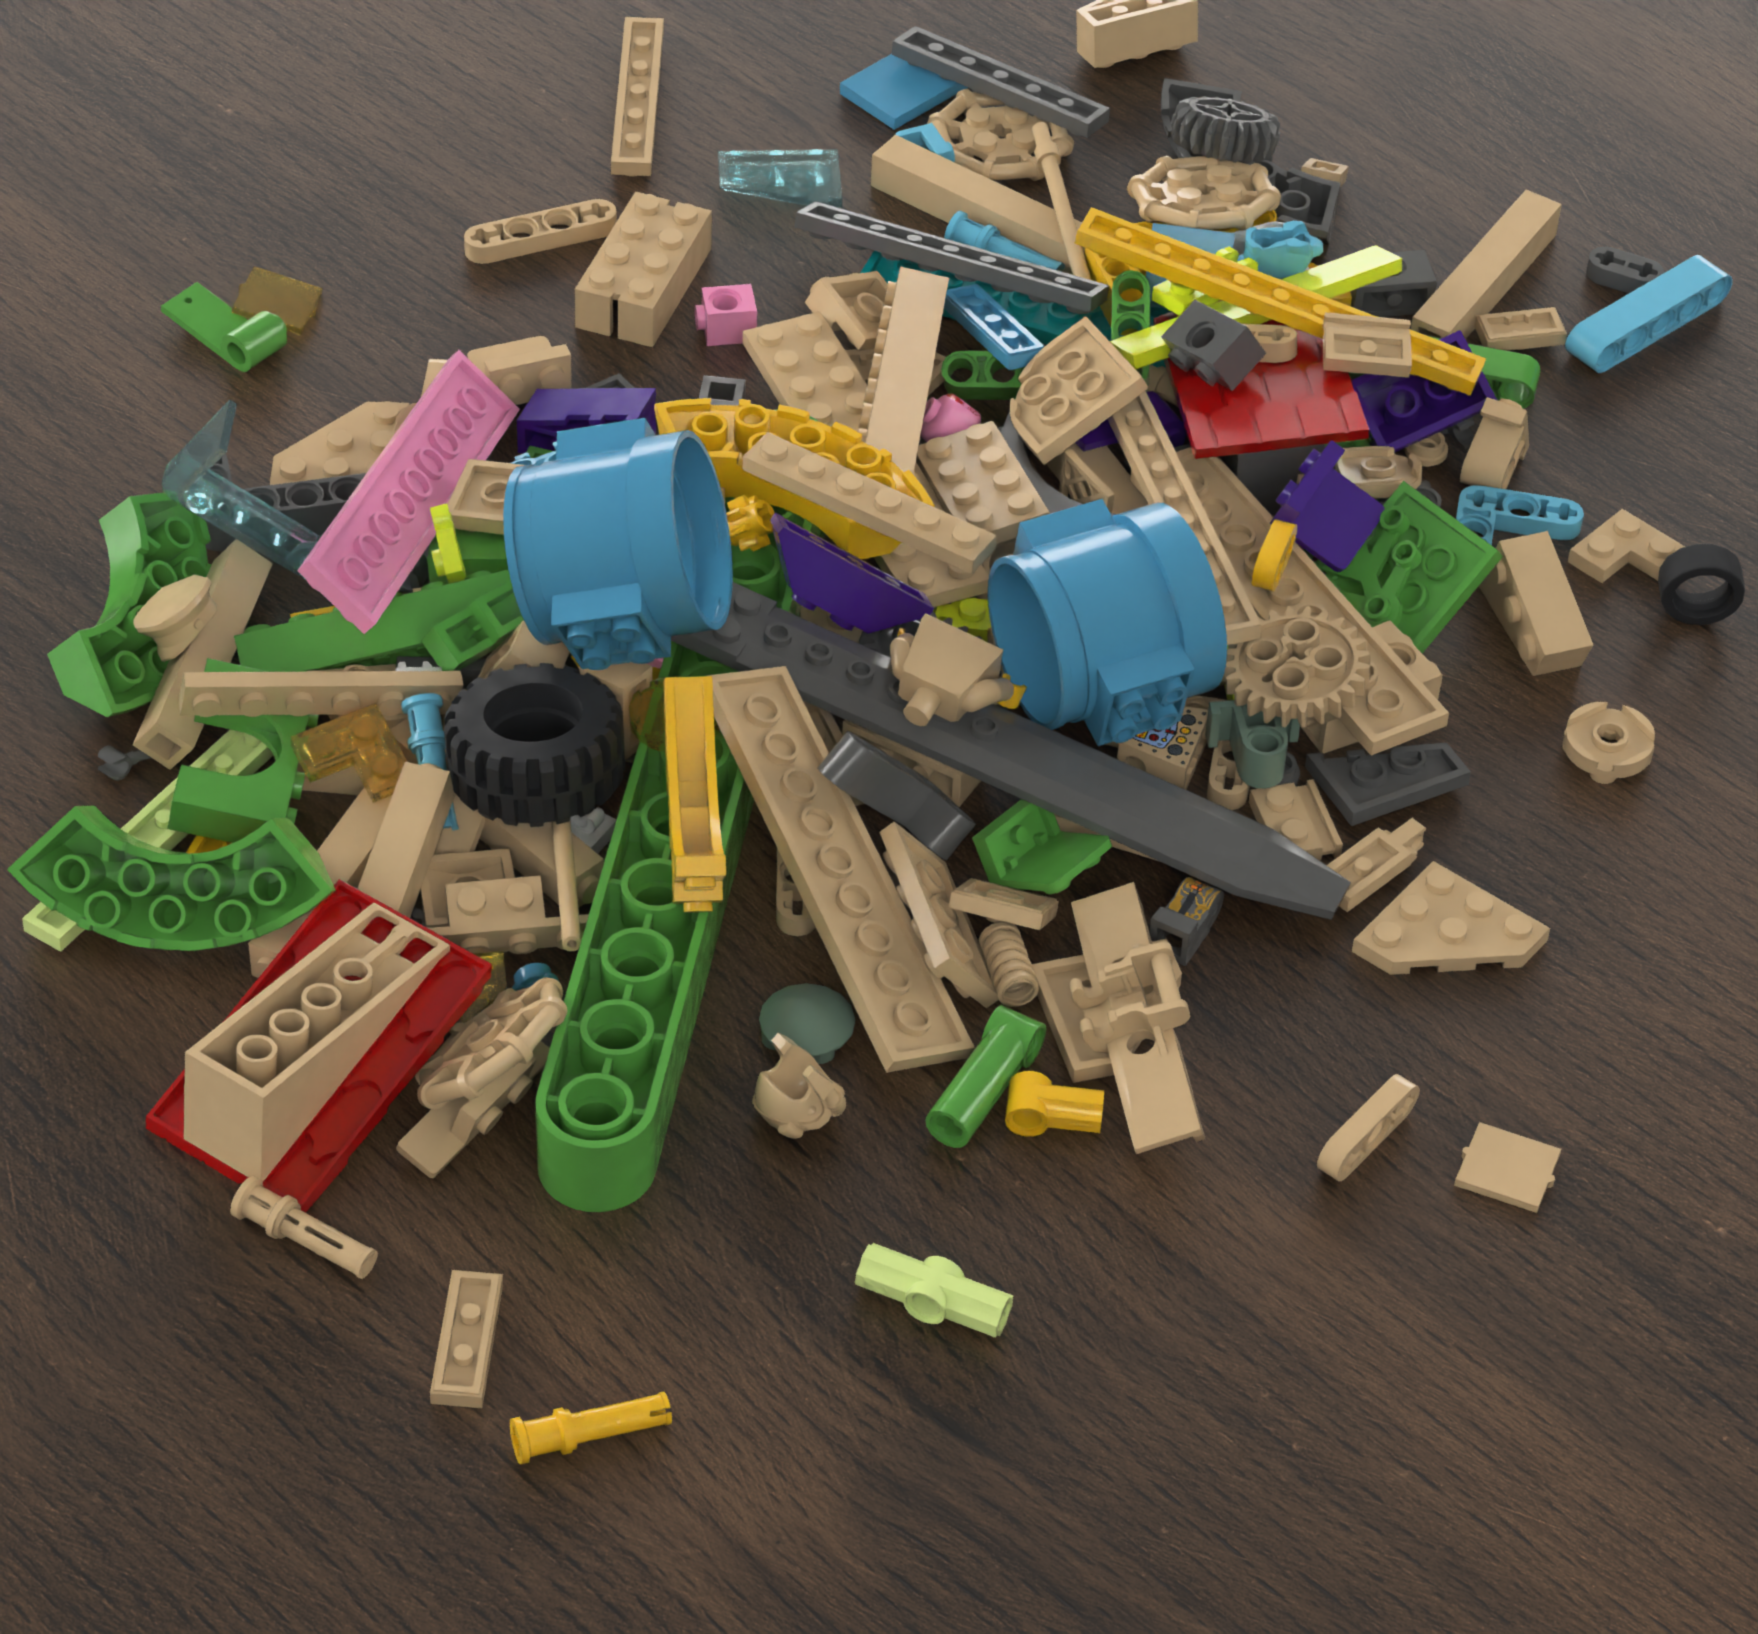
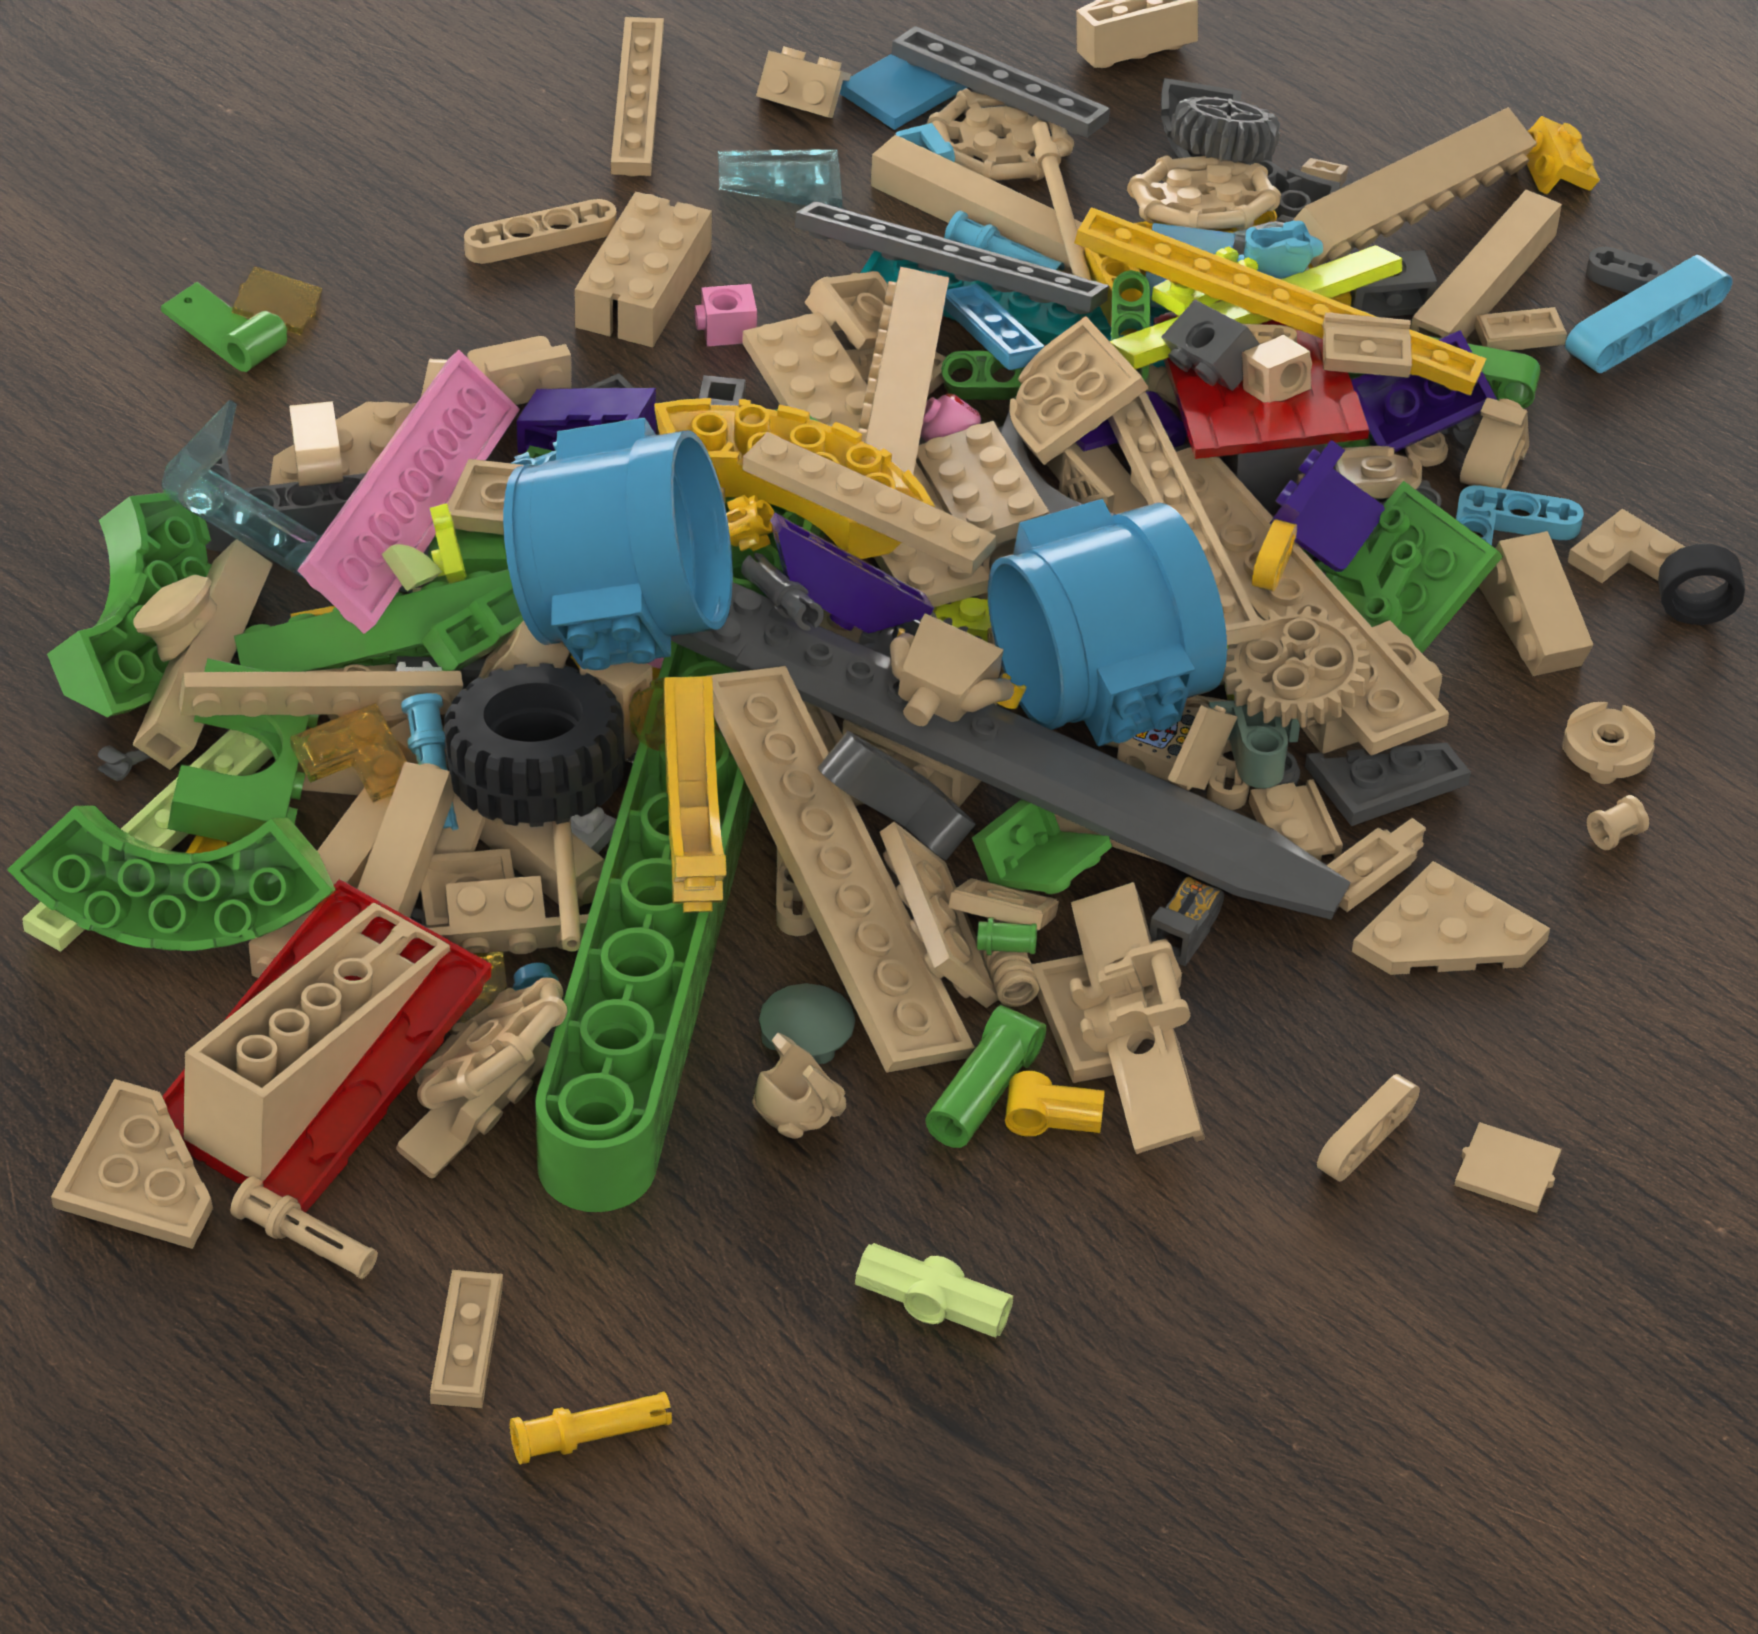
none -> tan plate [51,1079,213,1249]
none -> beam [289,401,343,487]
none -> yellowish green tile [381,544,442,591]
none -> dark grey pin [742,553,824,631]
none -> tan bracket [756,46,851,118]
none -> bright green pin [977,917,1037,956]
none -> tan piece [1168,705,1237,791]
none -> tan brick [1242,335,1312,403]
none -> tan brick [1293,107,1537,267]
none -> yellow bracket [1526,116,1600,194]
none -> tan bush [1587,795,1649,850]

